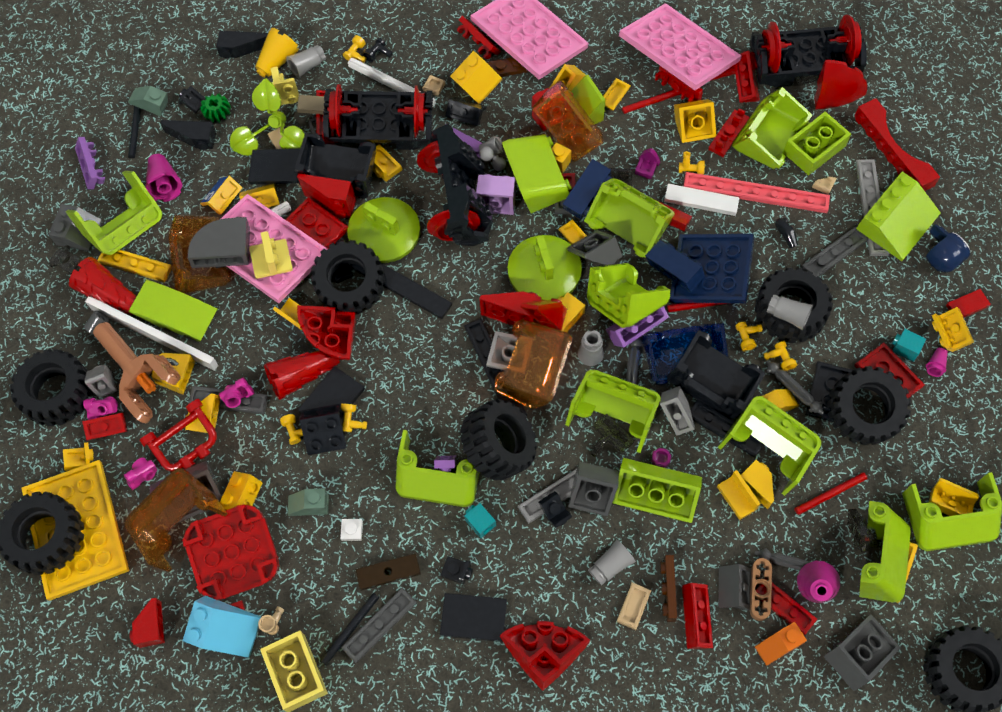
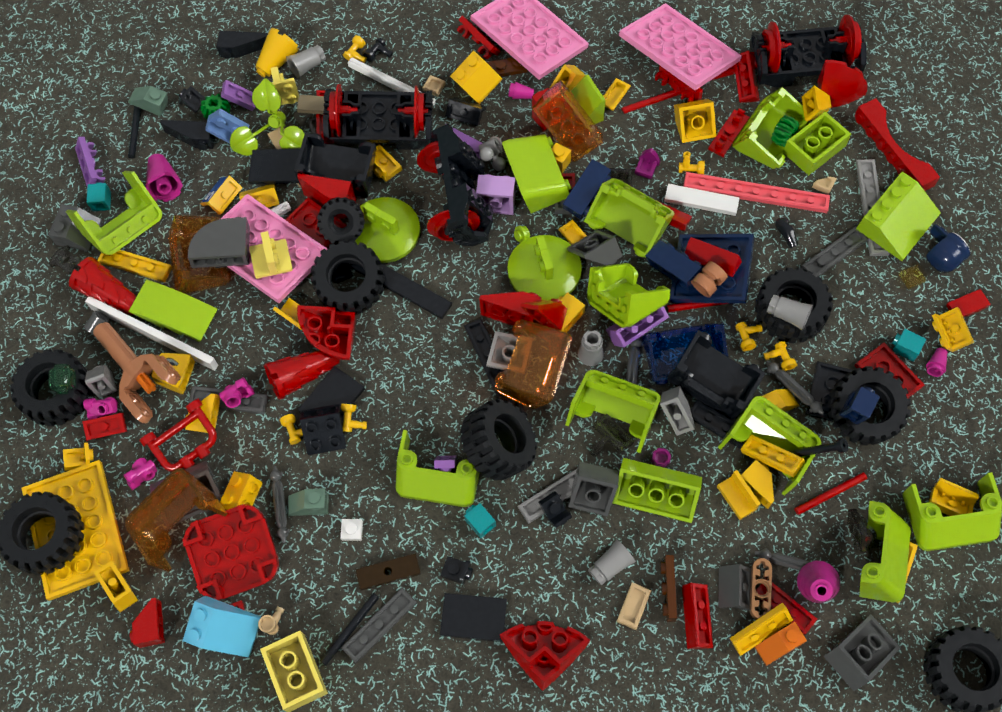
none -> clear green head [48,364,76,394]
none -> teal brick [87,182,111,212]
none -> yellow slope [93,560,138,612]
none -> medium blue bracket [205,109,250,144]
none -> medium lavender plate [221,80,256,111]
none -> dark grey wheel [269,466,290,543]
none -> black tyre [317,197,365,244]
none -> dark pink cone [508,82,534,99]
none -> lime plate [514,225,530,243]
none -> red slope [685,237,742,277]
none -> nougat wheel [691,261,728,298]
none -> yellow tile [730,603,793,656]
none -> yellow tile [741,434,805,478]
none -> green gear [771,115,799,147]
none -> black bar [788,438,848,457]
none -> yellow slope [802,85,831,122]
none -> dark blue brick [839,387,880,425]
none -> clear yellow tile [899,265,926,290]

